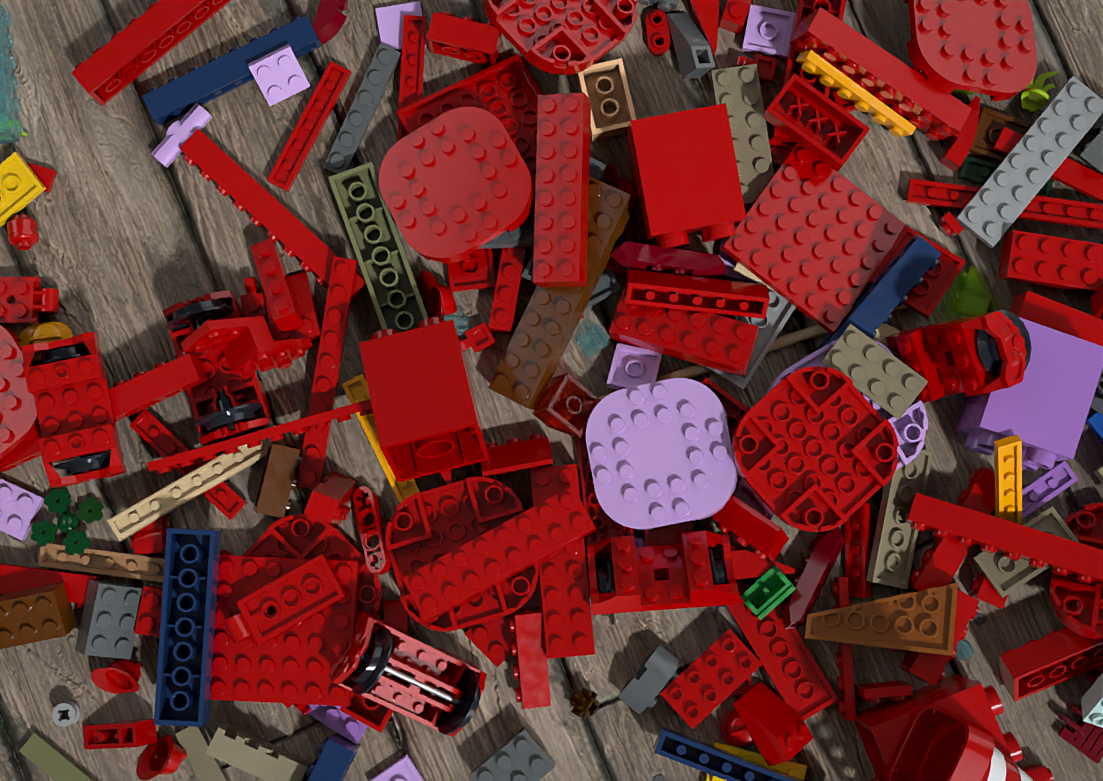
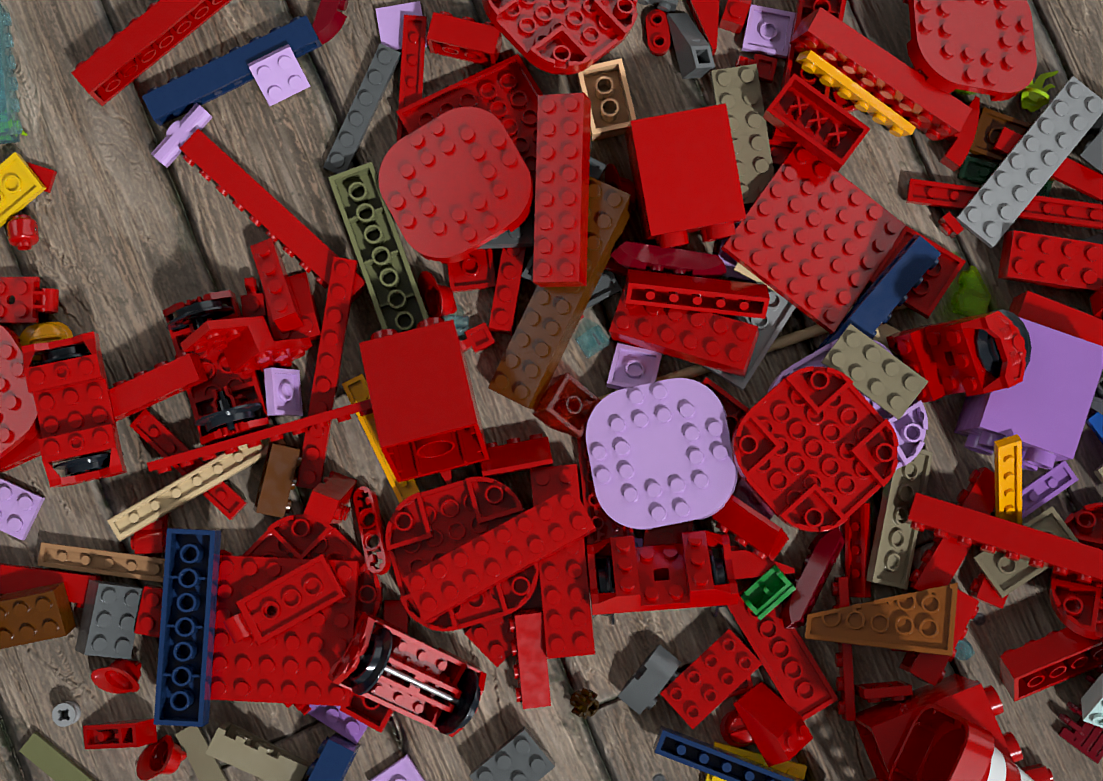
dark green plant [31,489,103,555] -> none
red plate [267,61,352,192] -> none
none -> lavender plate [264,368,303,417]

